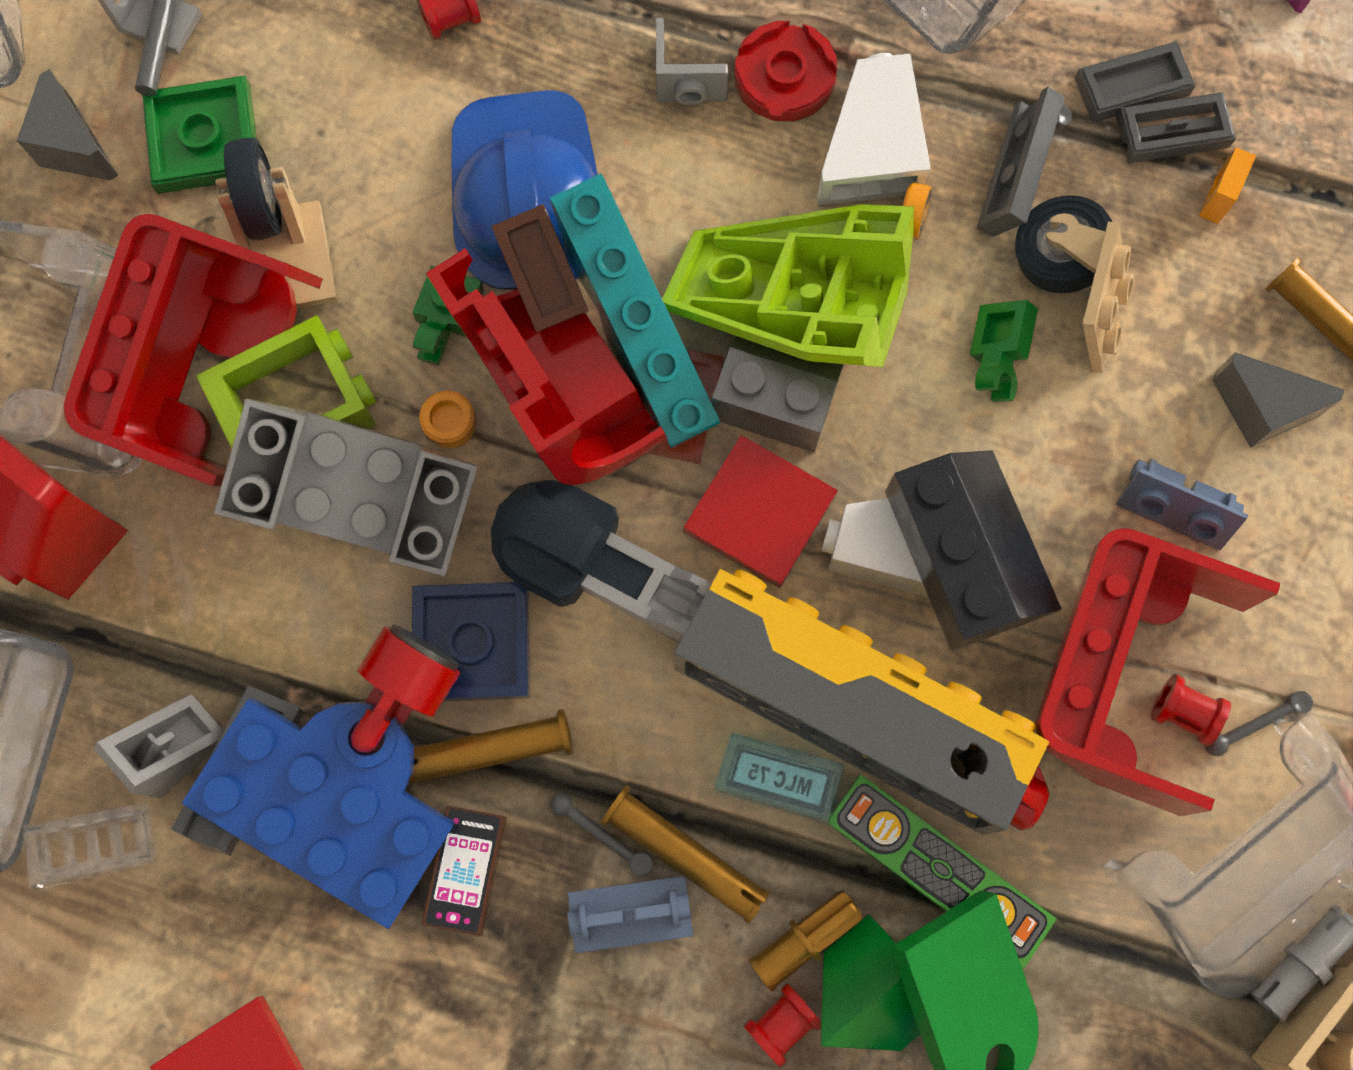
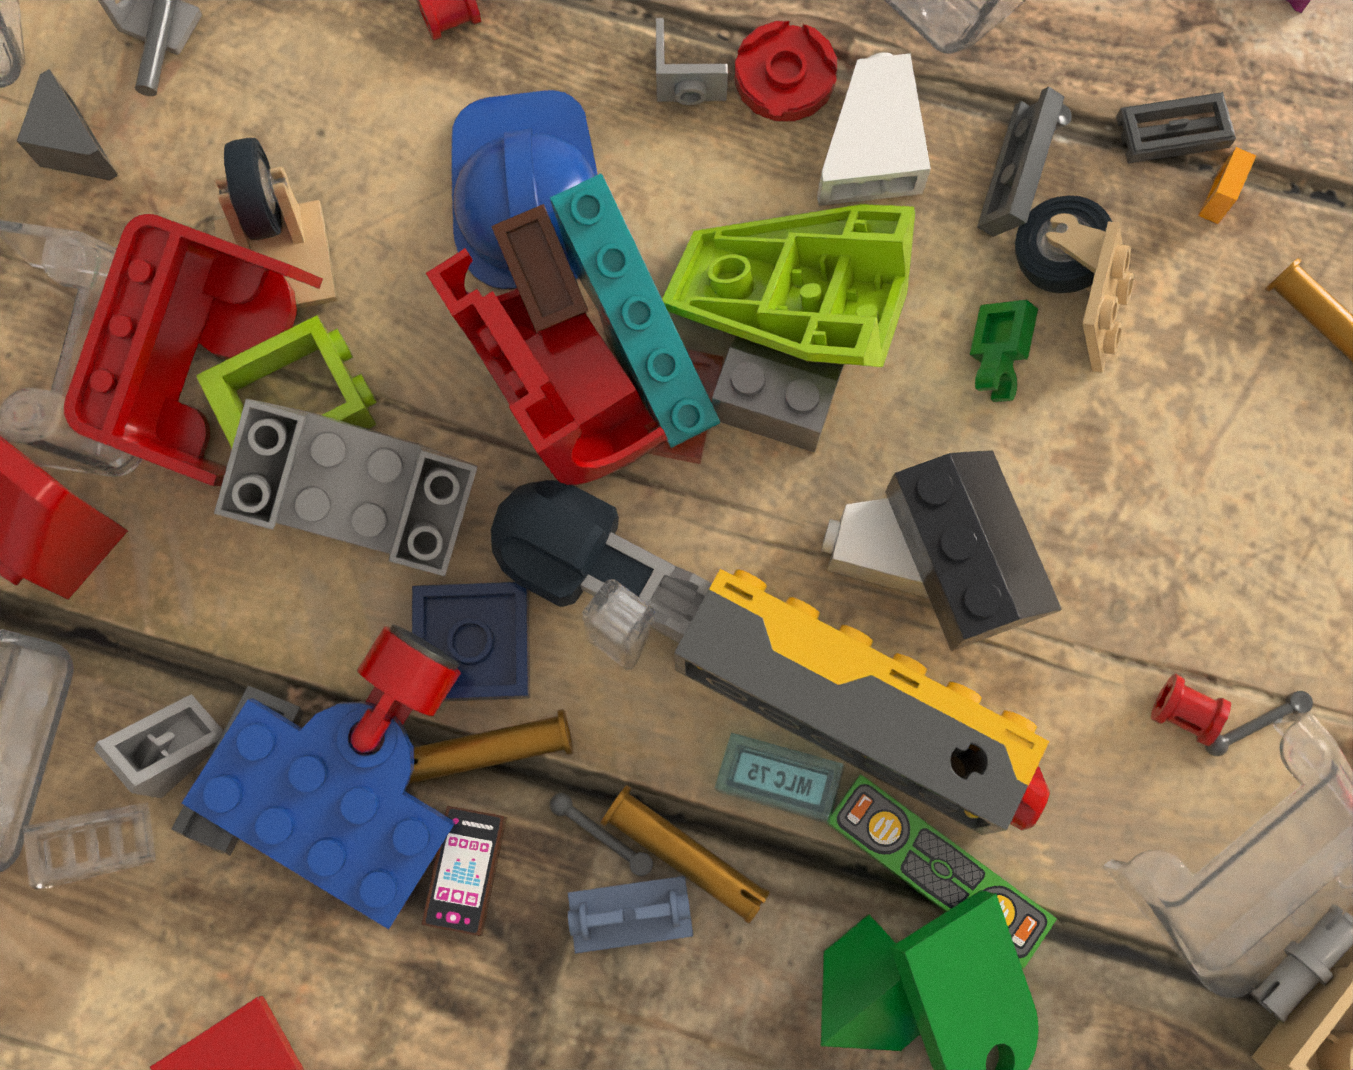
green tile [142,75,257,194] -> none
green plate [412,266,484,365] -> none
light orange tile [419,390,477,448] -> none
red tile [683,435,838,588] -> none
red bush [743,983,821,1068] -> none
pearl gold axle [748,891,862,992] -> none
light orange tile [903,182,932,240] -> none
red windscreen [1035,528,1281,816] -> none
dark grey tile [1074,41,1196,123] -> none
sand blue hinge [1116,458,1248,551] -> none
dark grey slope [1213,352,1344,448] -> none
none -> clear slope [582,579,655,670]

